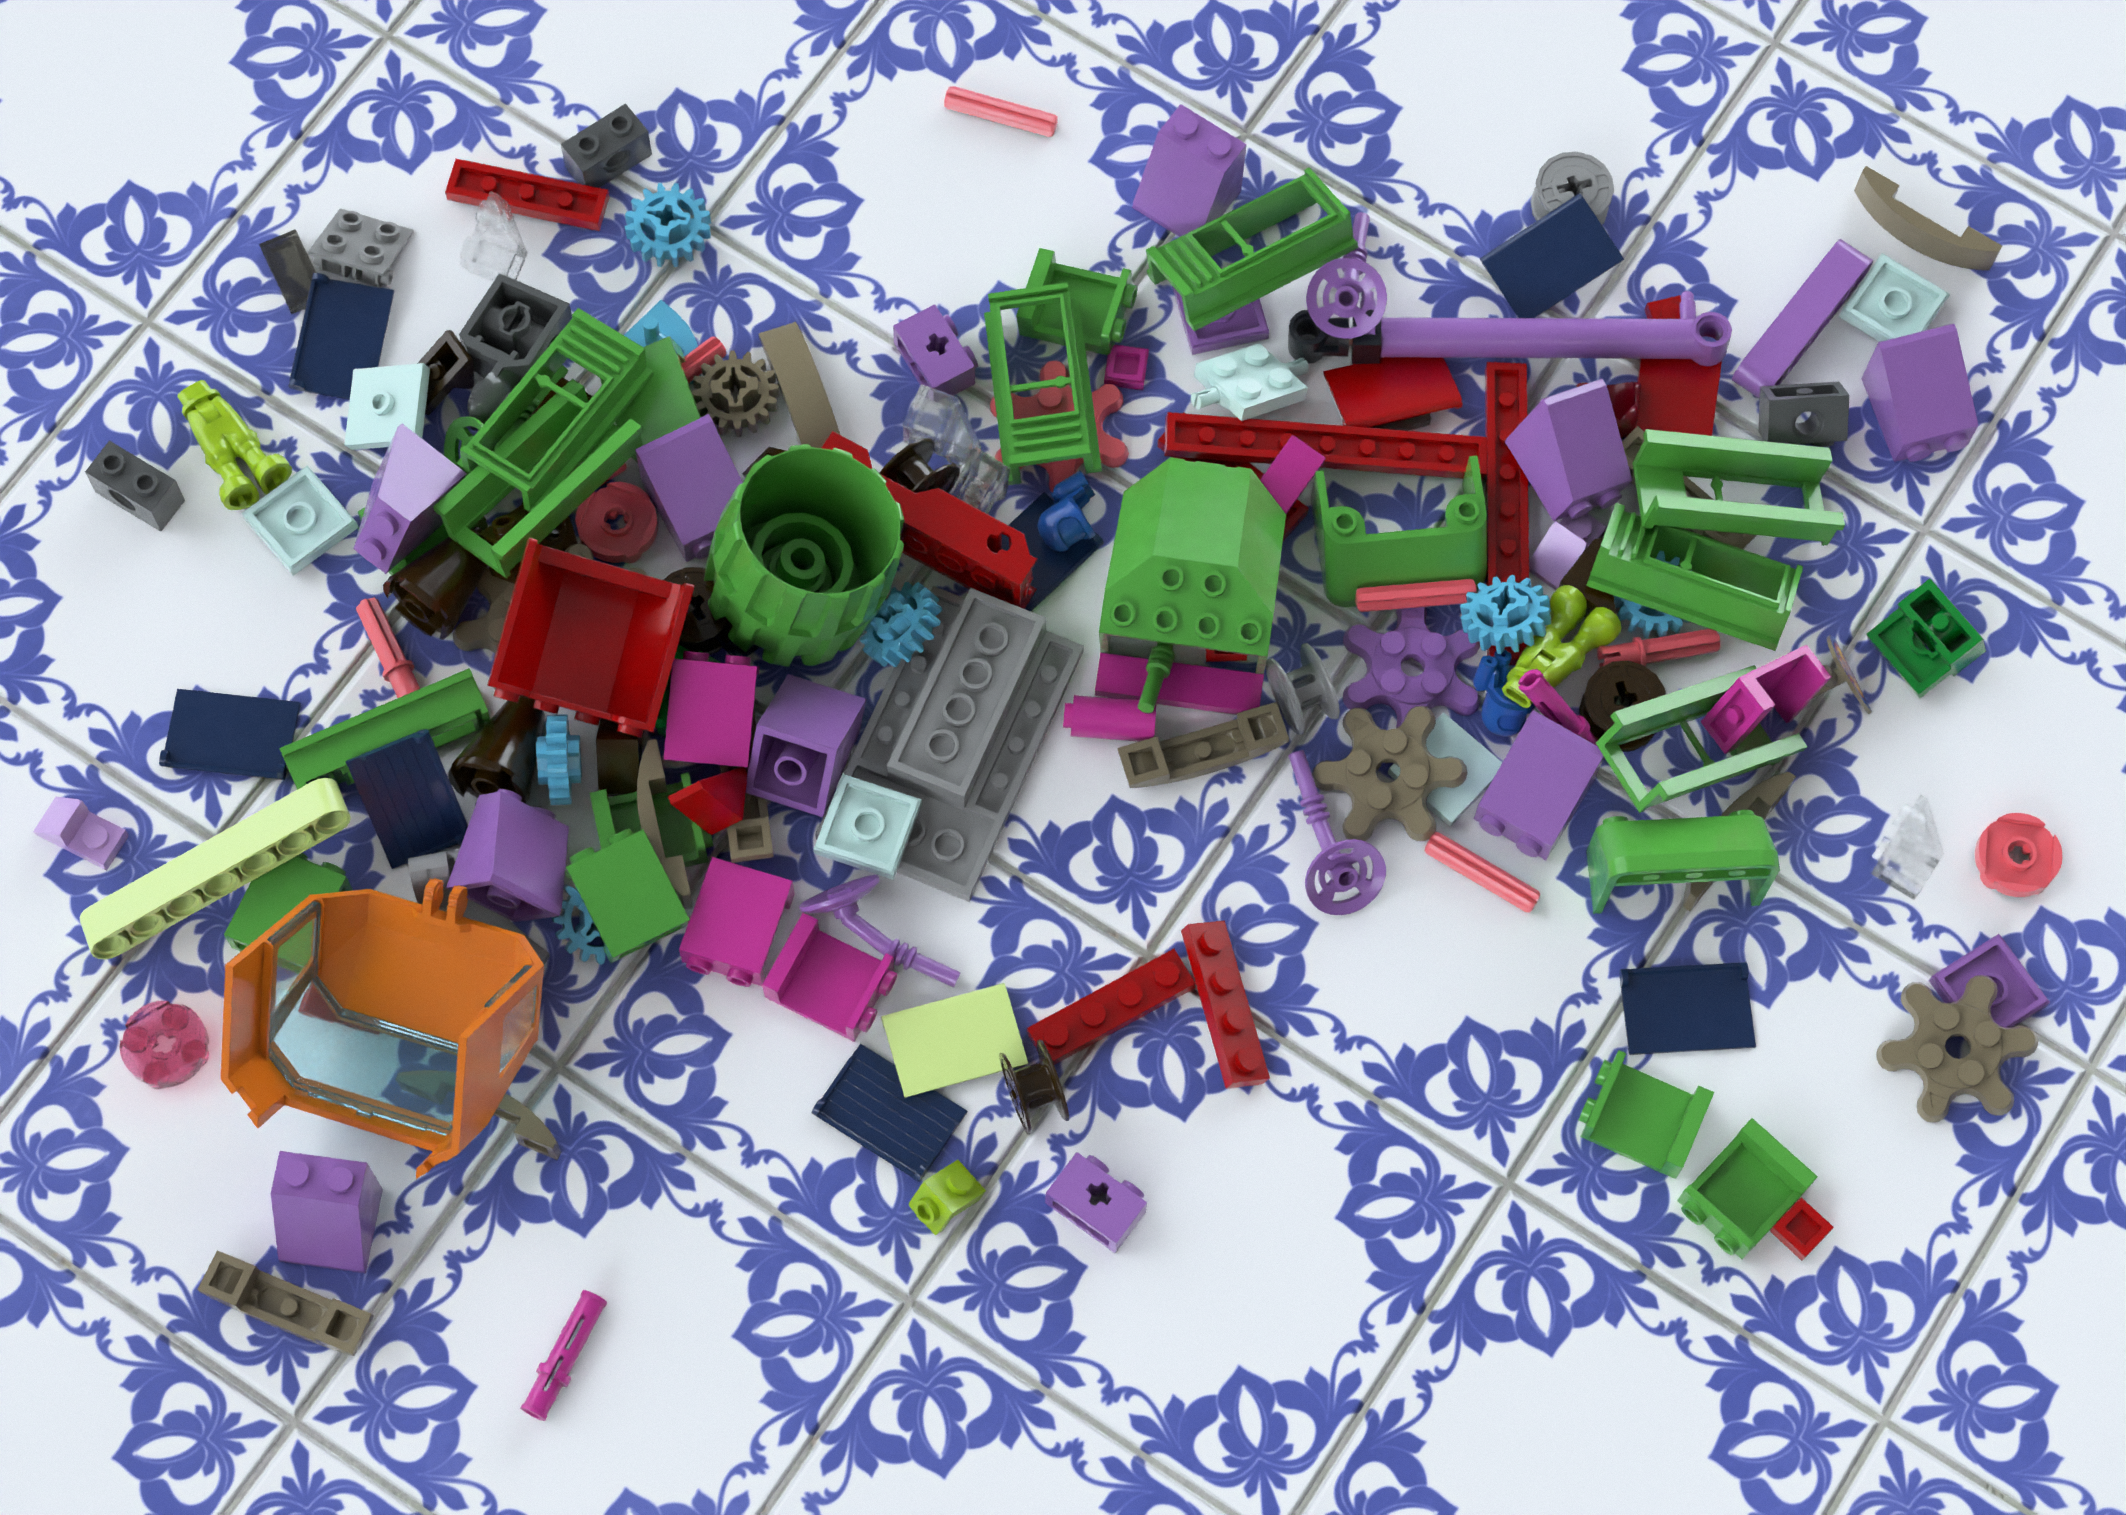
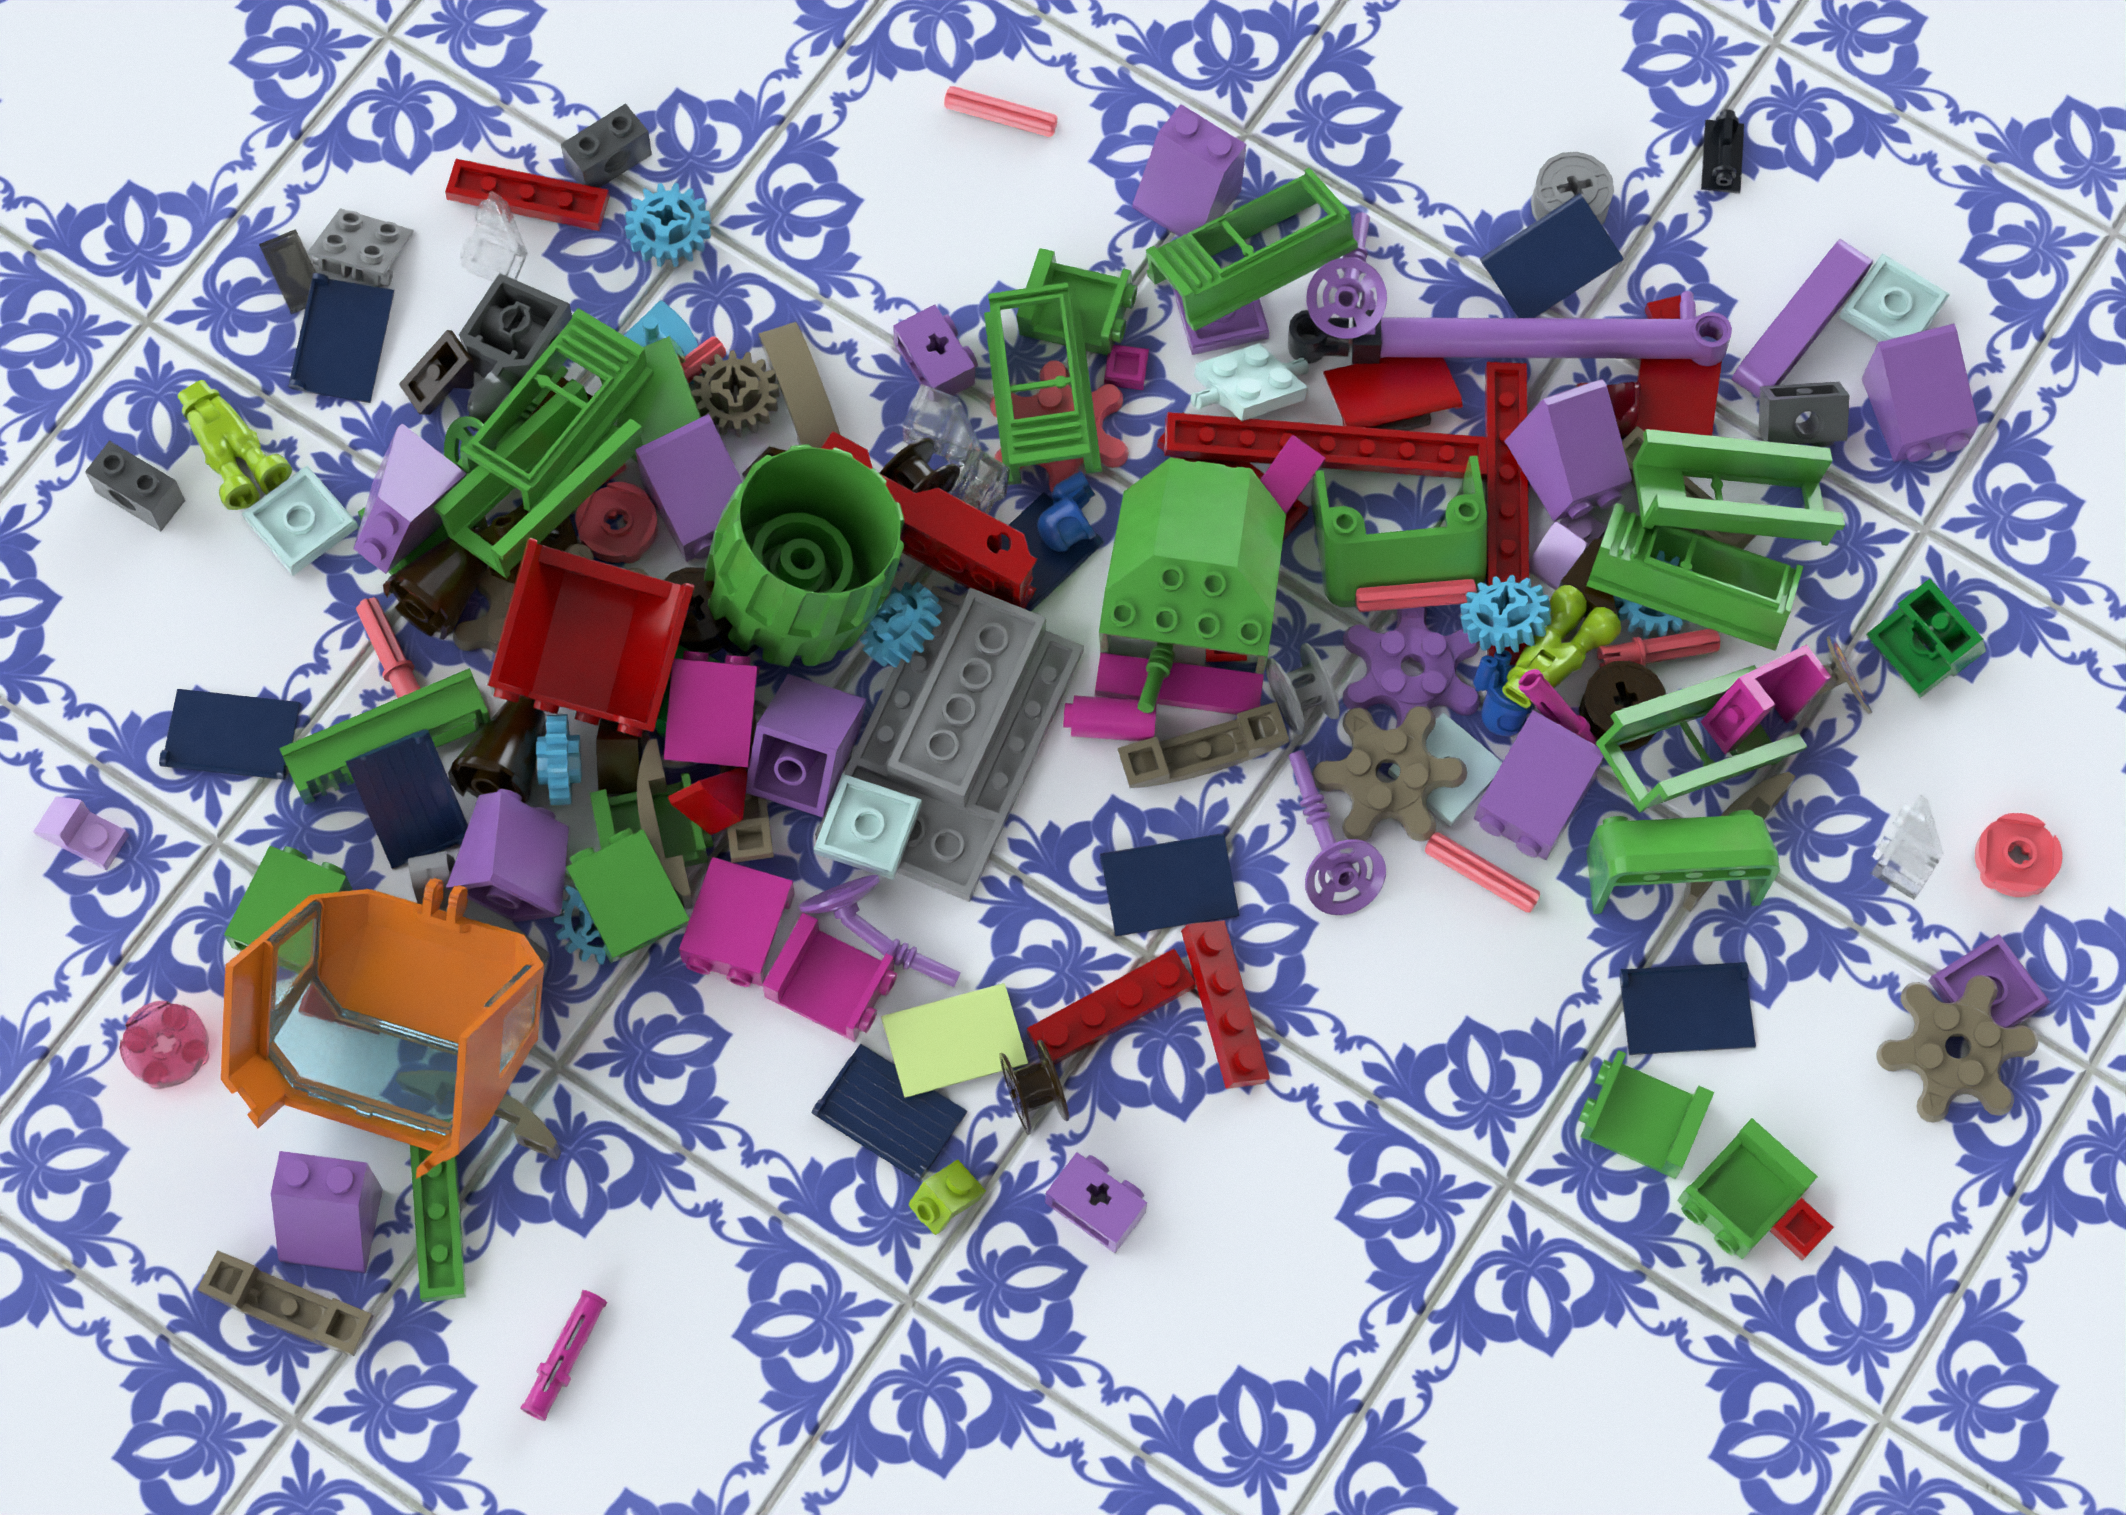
yellowish green beam [80,778,351,959] -> none
light aqua plate [344,363,430,450] -> none
dark tan slope [1854,166,2002,270] -> none
none -> bright green plate [410,1124,467,1303]
none -> dark blue piece [1100,833,1239,937]
none -> black hinge [1701,110,1744,194]

